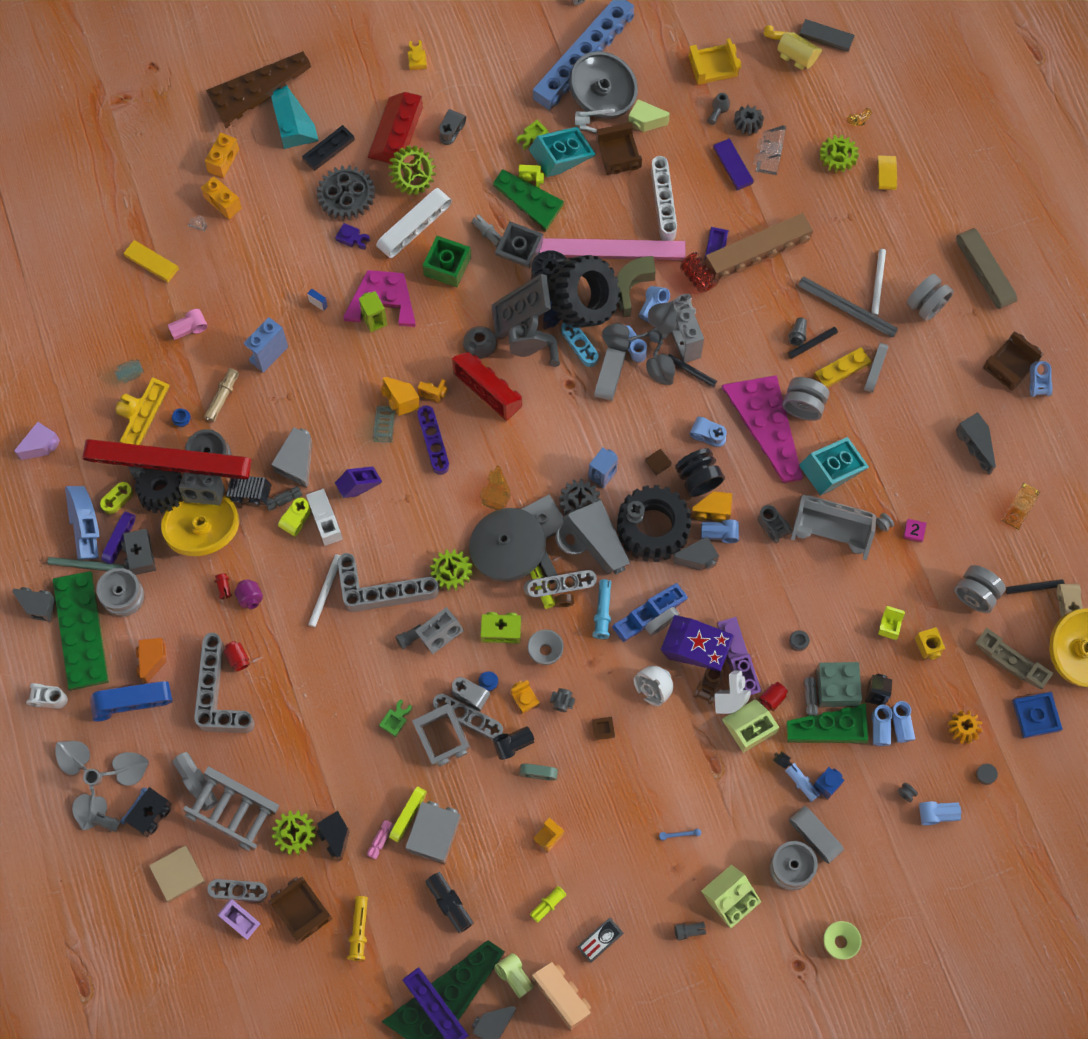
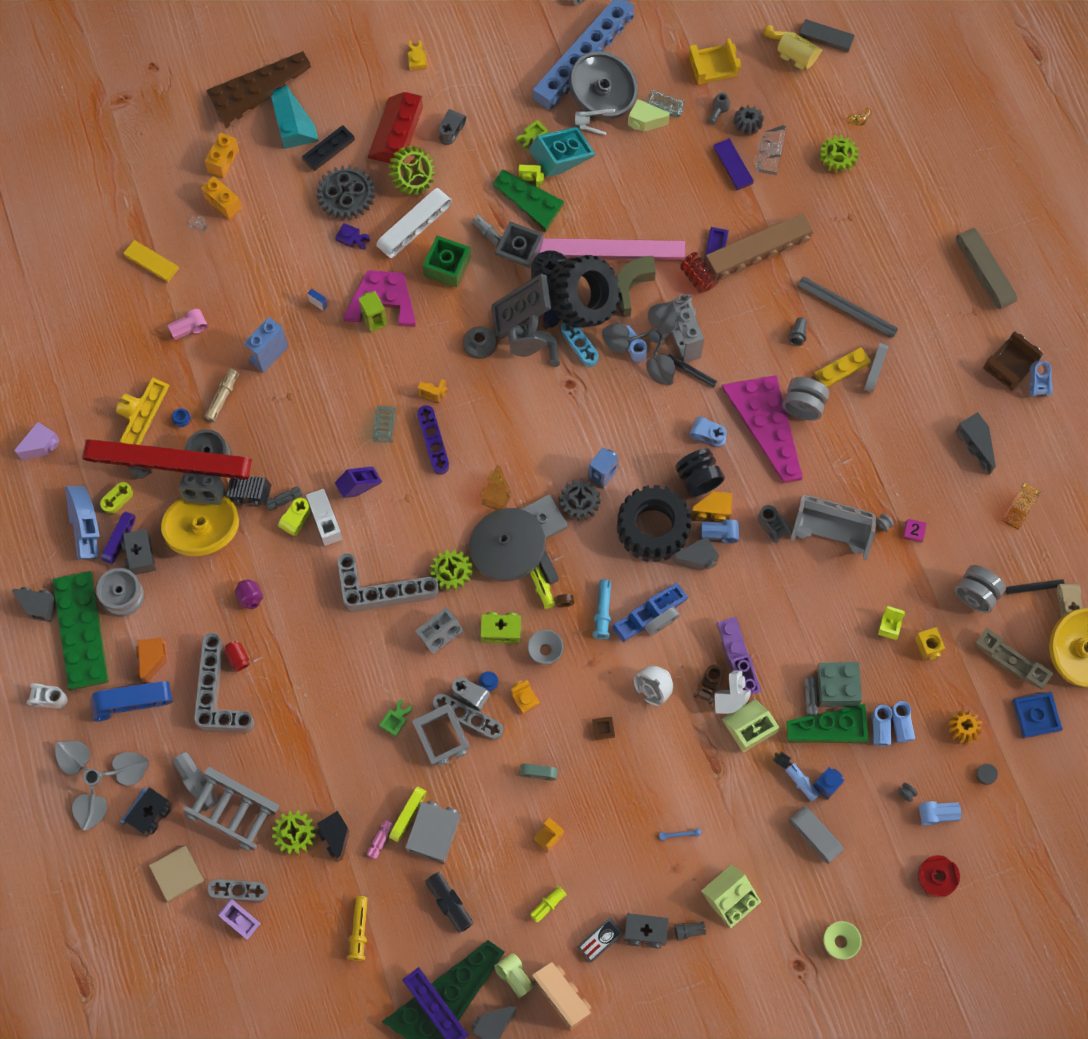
sand green bar [48,557,126,571] -> none
dark grey pin [92,812,120,833] -> none
clear light blue brick [114,359,144,383] -> none
black tyre [135,468,183,513] -> none
red pin [214,573,232,599] -> none
reddish brown panel [268,876,332,944] -> none
light grey slope [271,427,312,488] -> none
white bar [308,554,340,628] -> none
light orange slope [381,377,419,416] -> none
dark grey pin [395,624,421,650] -> none
red slope [452,352,522,421] -> none
black piece [492,726,535,760] -> none
light grey beam [524,570,597,597] -> none
dark grey gear [550,688,575,712] -> none
light grey piece [556,523,586,555] -> none
slope [562,500,630,575] -> none
light grey beam [594,348,626,401] -> none
reddish brown panel [596,122,642,175] -> none
dark grey bush [626,501,645,524] -> none
light blue piece [639,286,670,323] -> none
reddish brown tile [645,449,672,476] -> none
white beam [651,156,677,241] -> none
dark purple slope [660,615,734,671] -> none
red brick [759,682,788,711] -> none
light grey wheel [769,841,818,891] -> none
black bar [788,327,838,359] -> none
dark grey tile [789,630,810,651] -> none
teal slope [799,437,869,496] -> none
black slope [865,674,892,705] -> none
white bar [871,249,886,316] -> none
yellow slope [877,155,897,190] -> none
light grey wheel [907,274,954,321] -> none
none -> dark grey brick [624,913,669,949]
none -> clear light blue slope [646,89,685,118]
none -> red plate [918,855,960,898]

